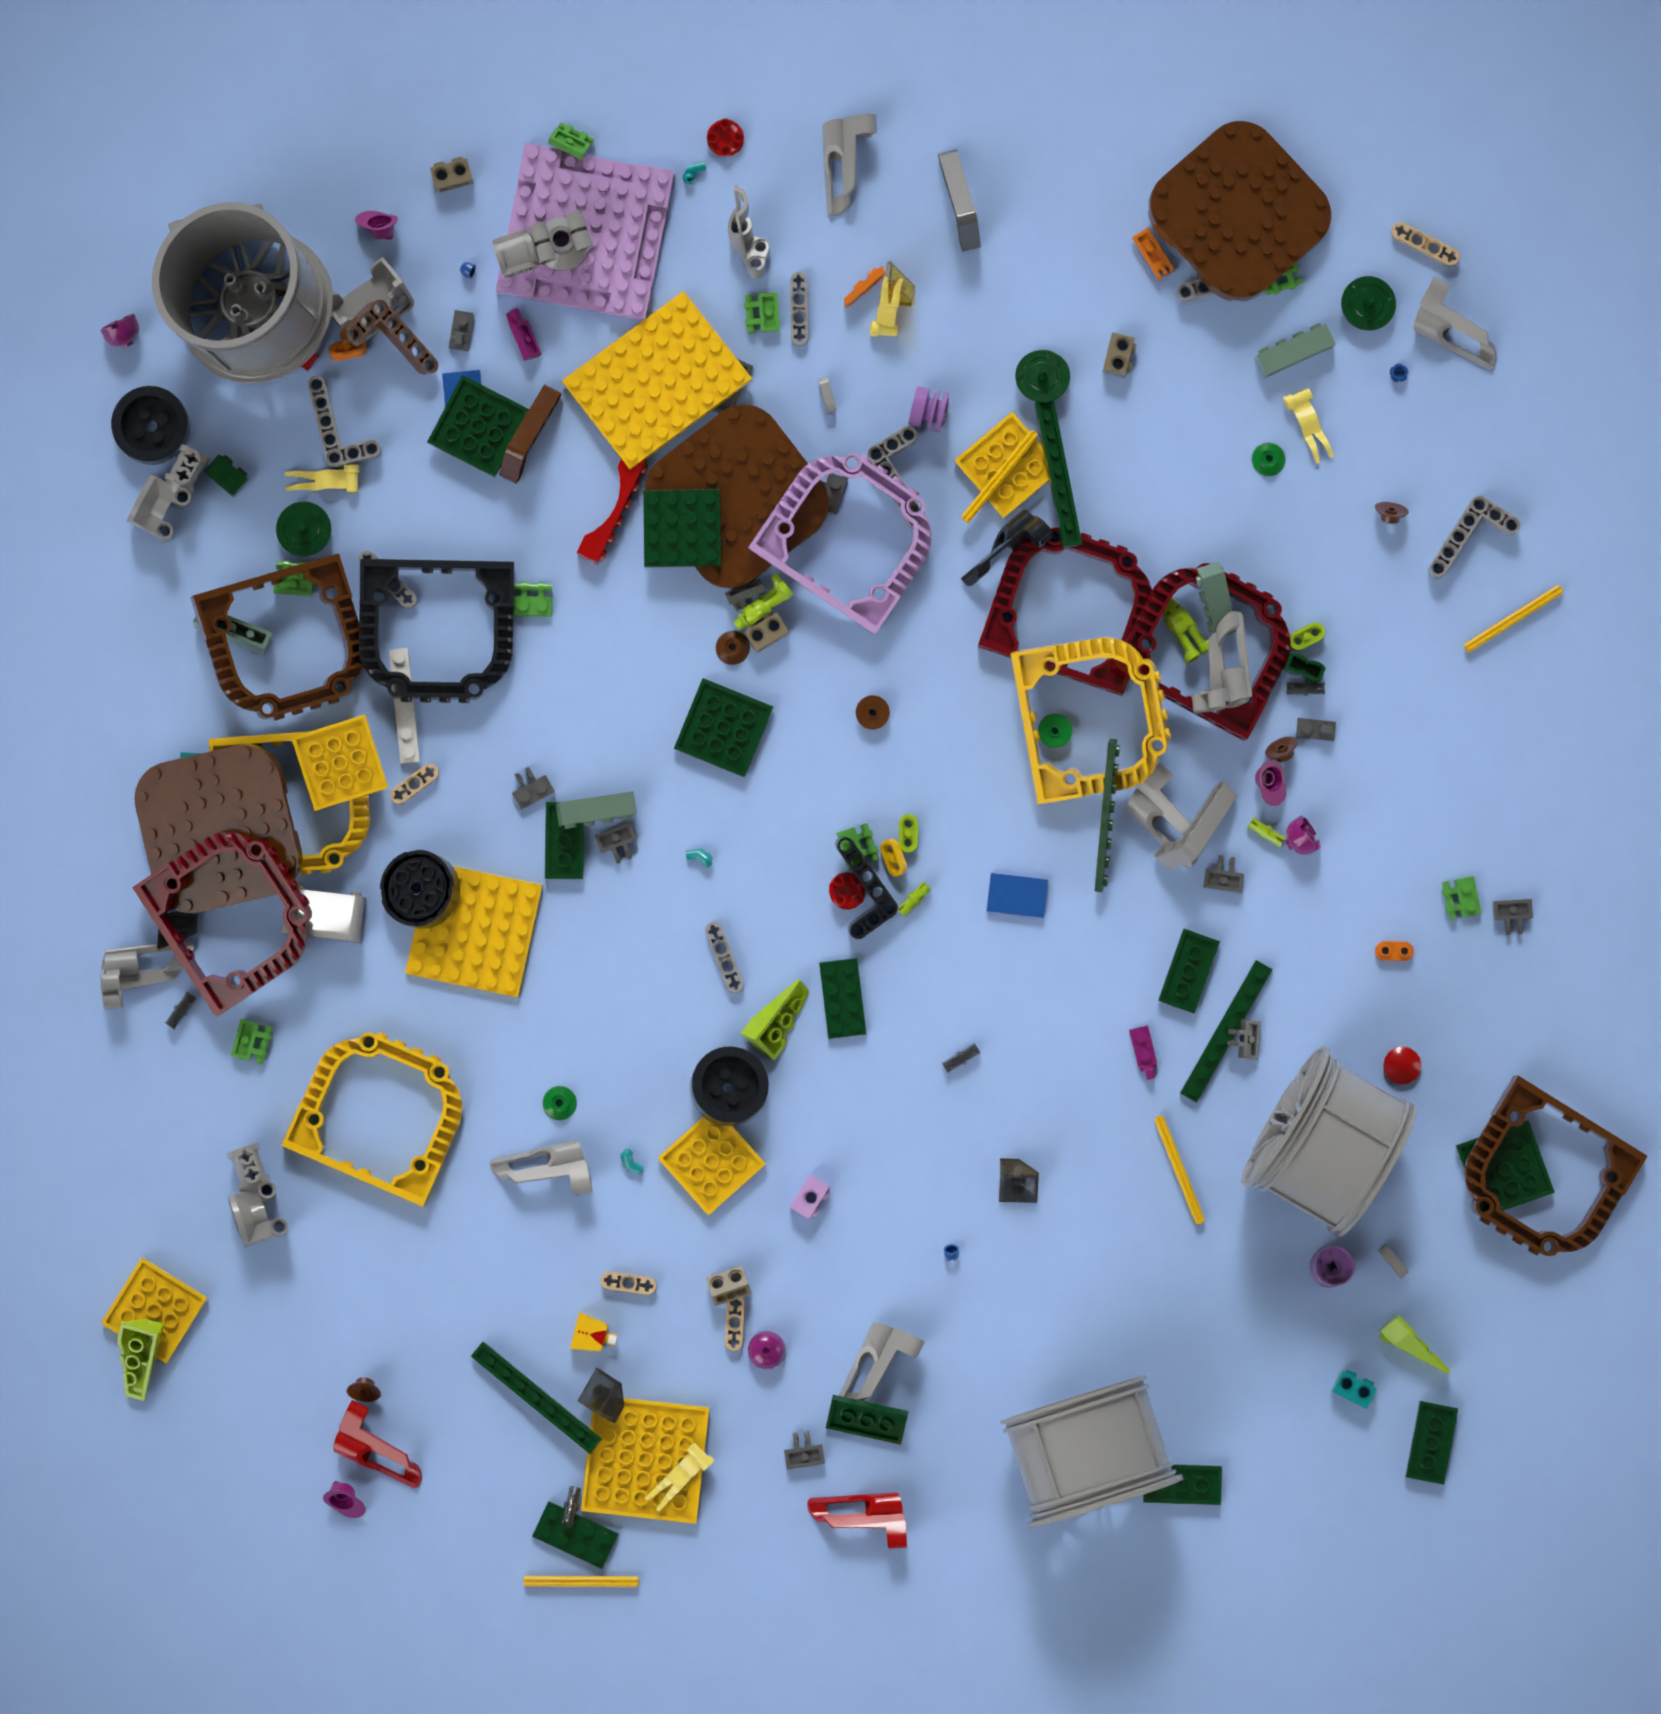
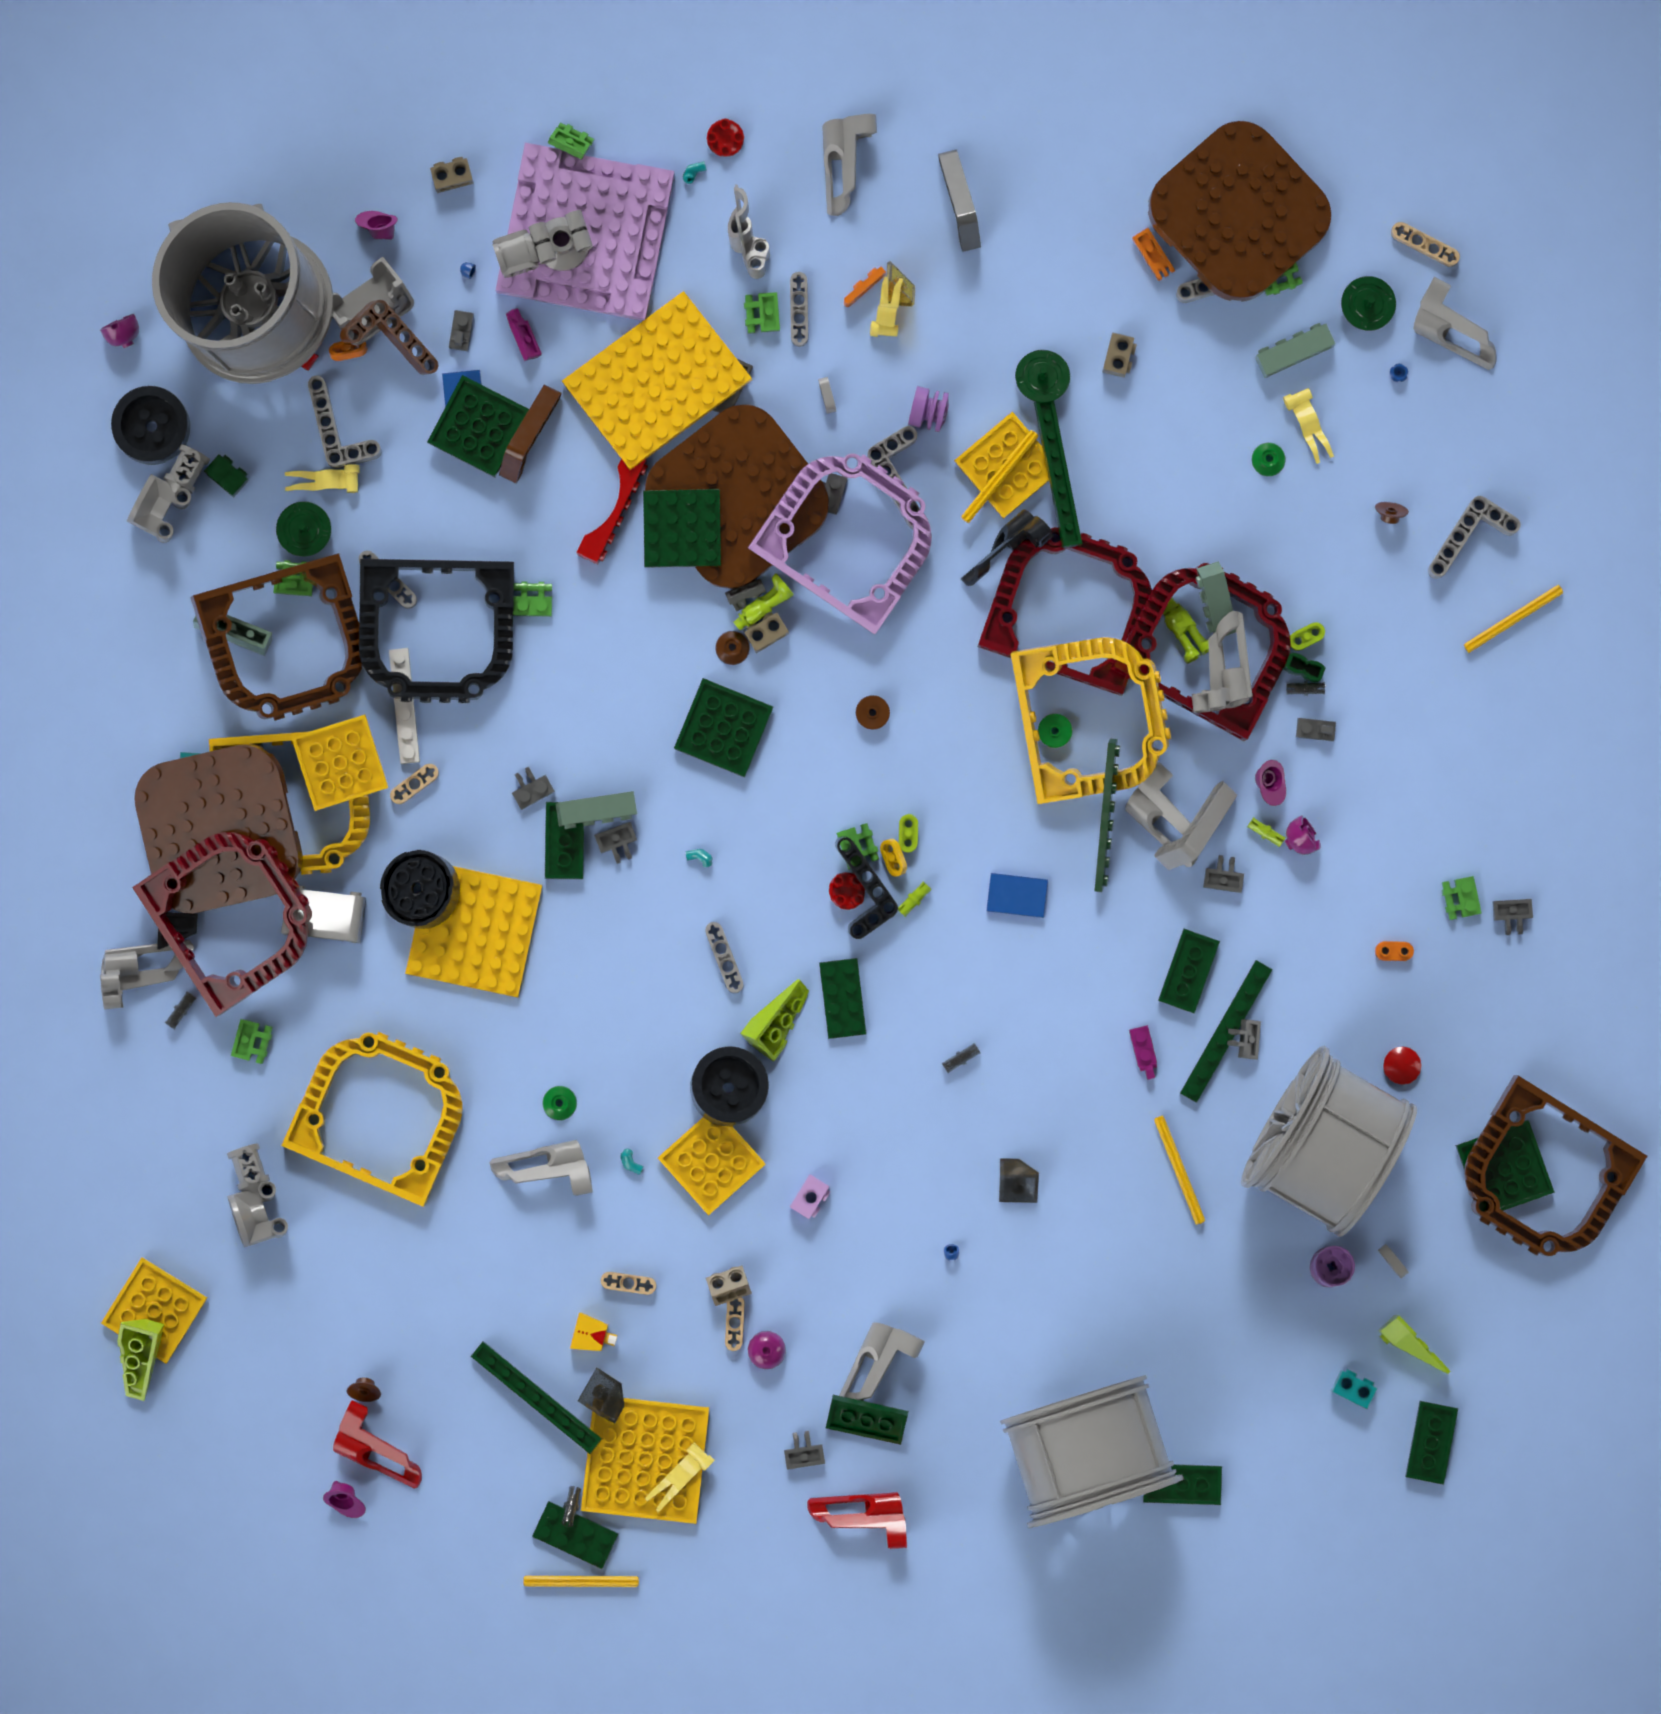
reddish brown piece [1265,736,1297,762] -> none

